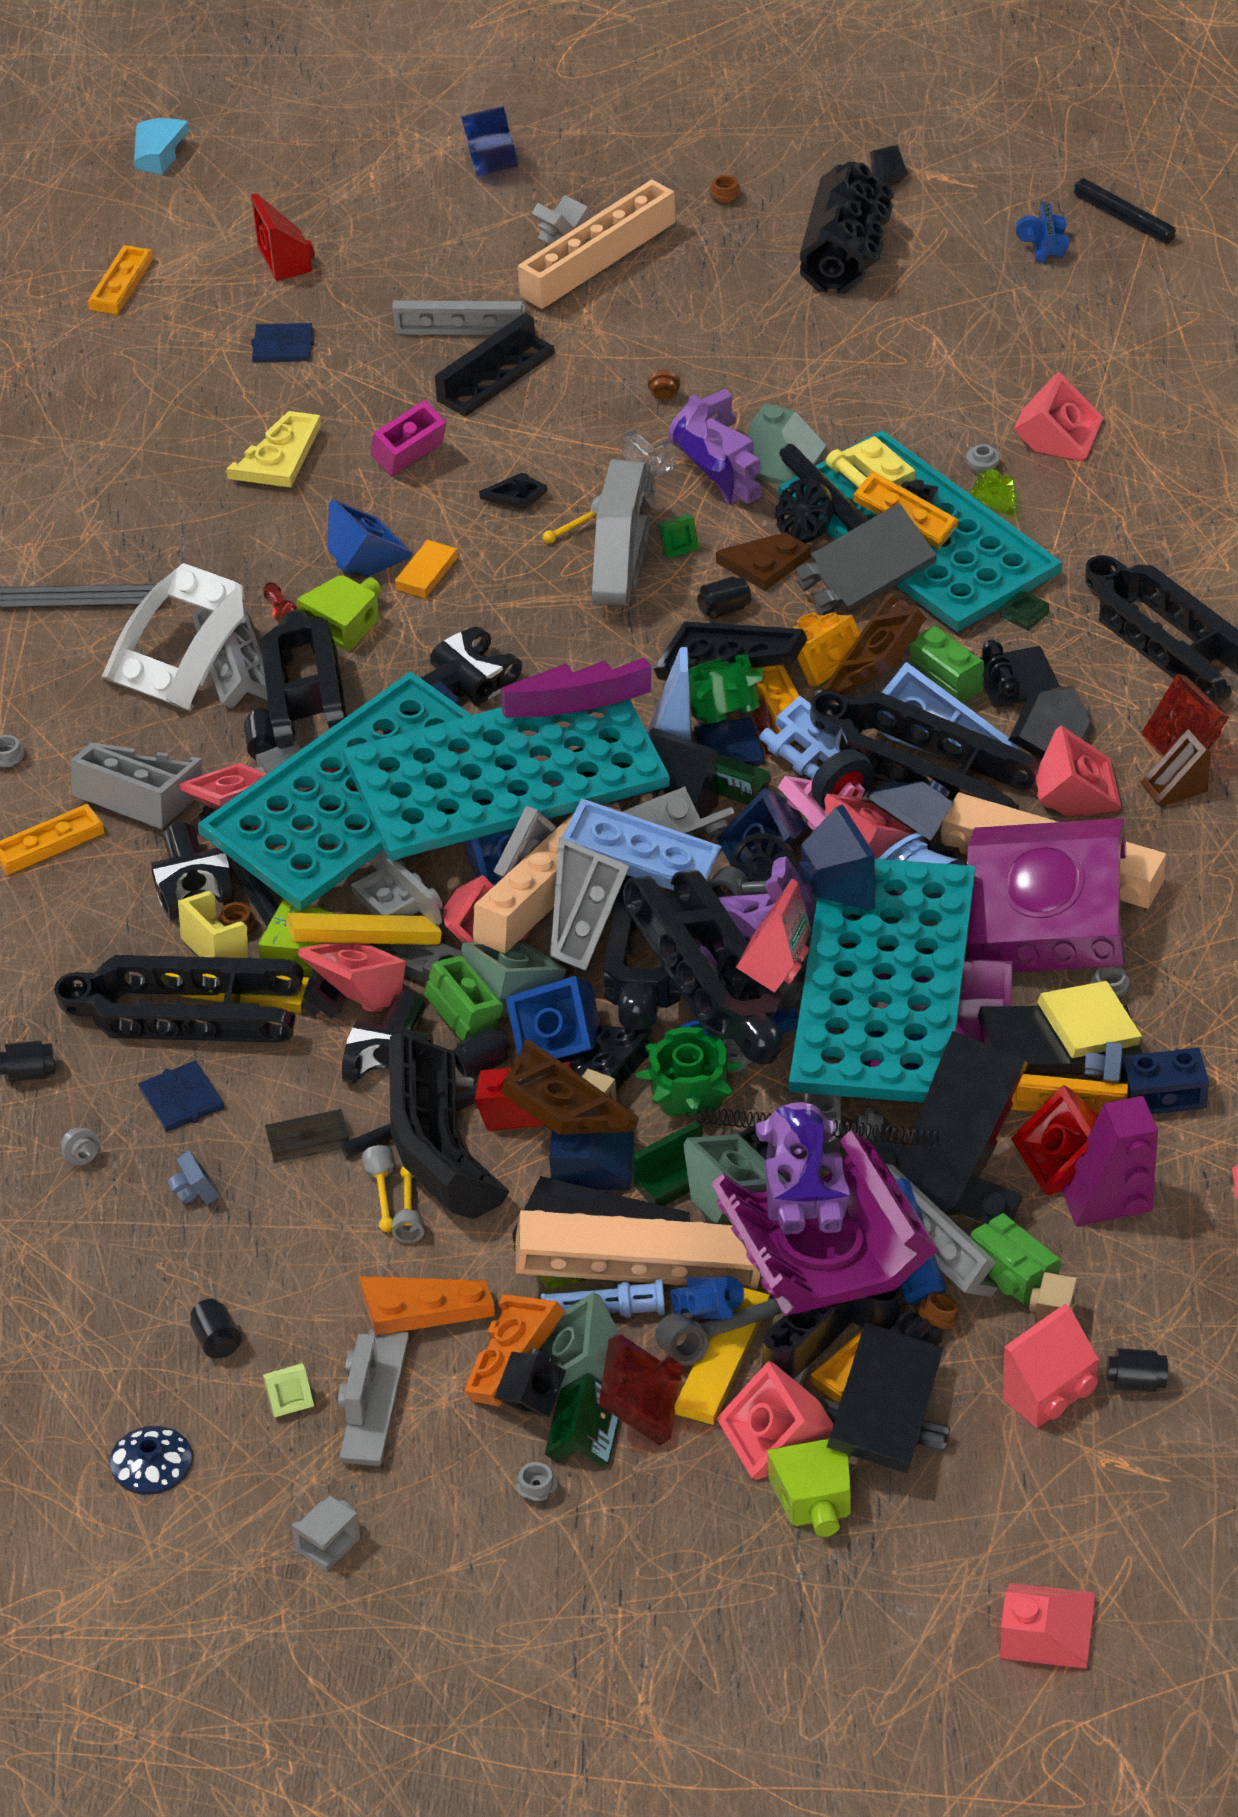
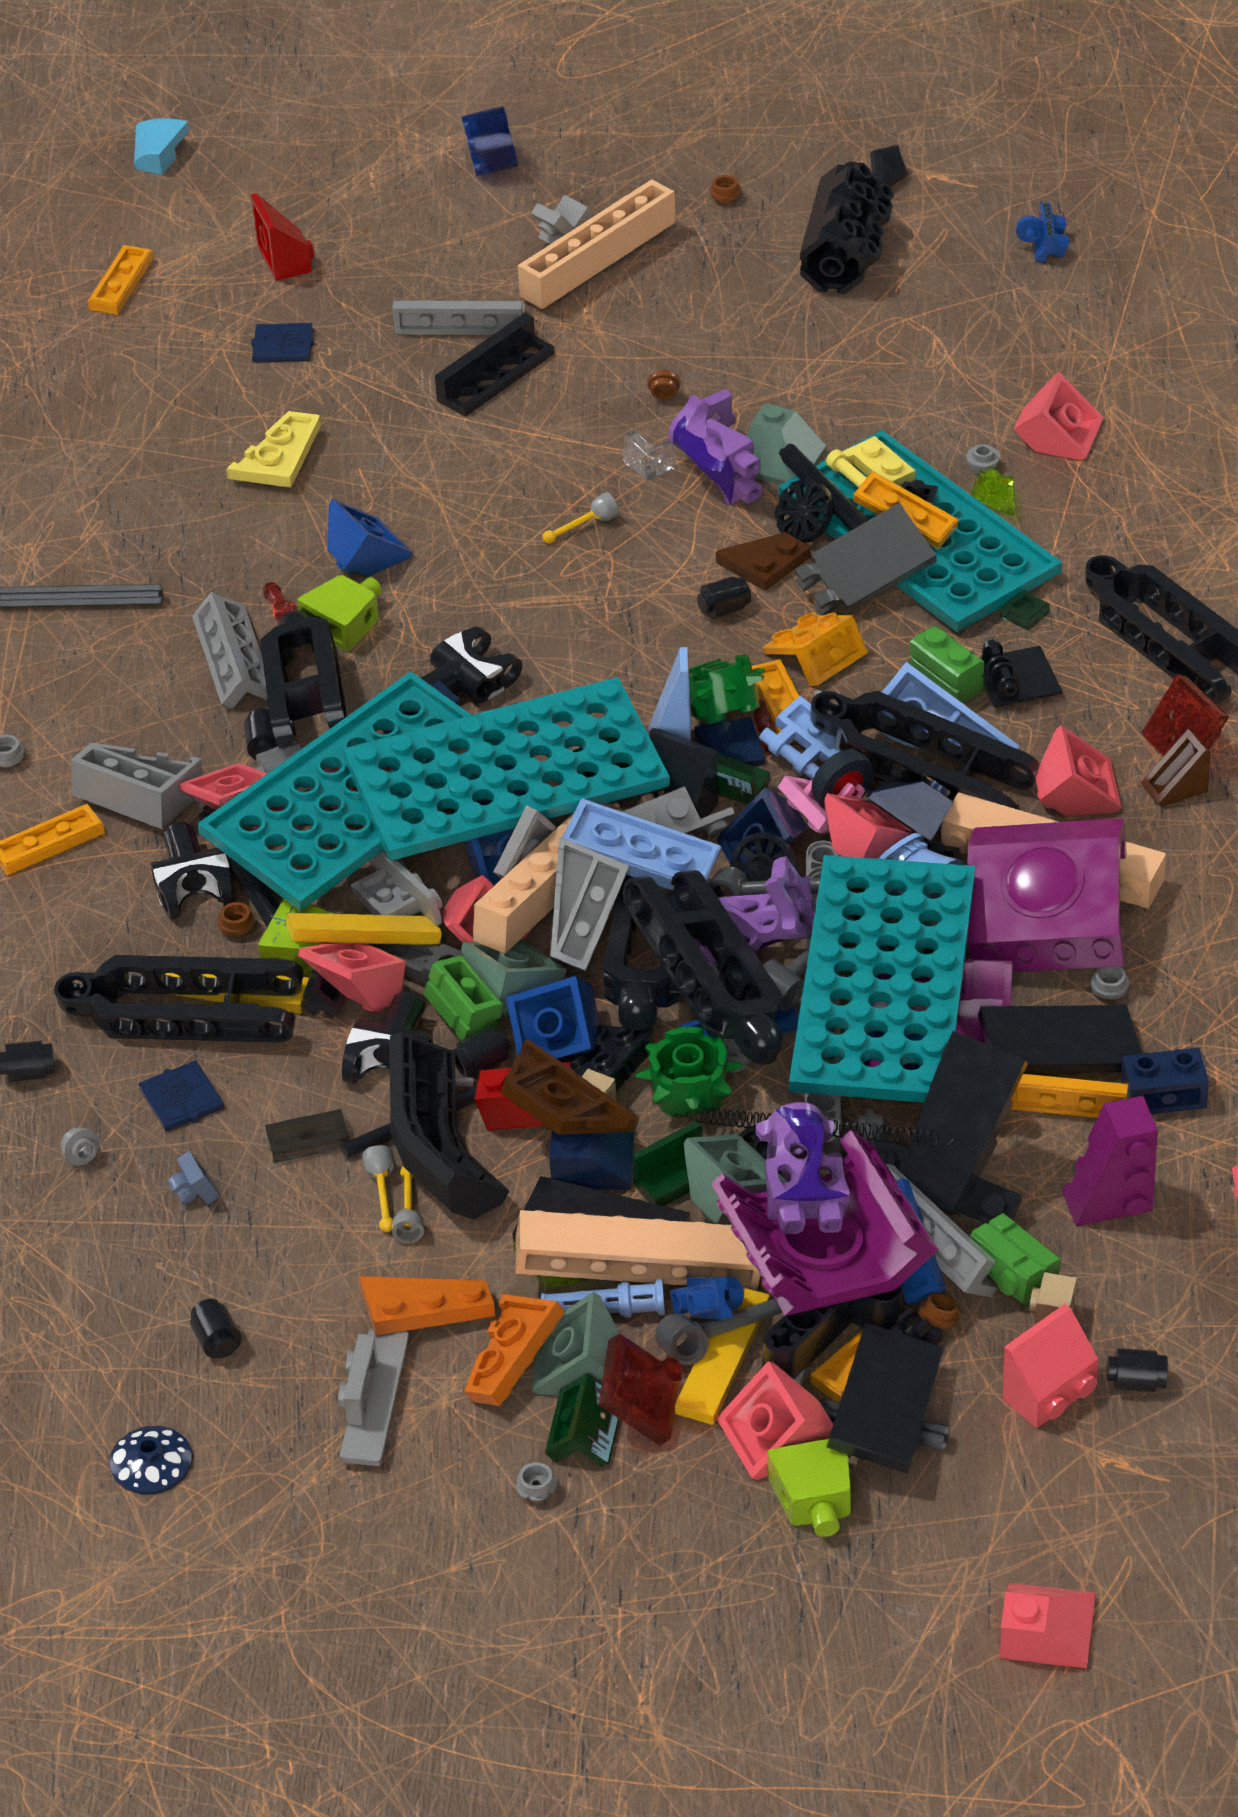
white wedge [101,563,247,712] -> none
light yellow panel [178,891,249,958] -> none
yellowish green tile [263,1364,314,1418] -> none
light grey window [291,1496,361,1571] -> none
dark pink brick [370,400,446,477] -> none
light orange tile [395,540,458,599] -> none
black piece [479,473,547,509] -> none
black brick [494,1349,566,1417] -> none
magenta slope [501,657,651,718] -> none
light grey piece [592,459,655,607] -> none
black wing [653,621,808,679] -> none
green tile [657,514,699,559] -> none
coral slope [736,879,811,993] -> none
dark blue slope [798,805,875,910] -> none
reddish brown wing [822,593,927,700] -> none
black tile [1008,686,1094,760] -> none
red slope [1011,1085,1098,1195] -> none
light yellow tile [1037,981,1142,1058] -> none
black axle [1074,178,1176,244] -> none
sand blue tile [1085,1042,1122,1083] -> none

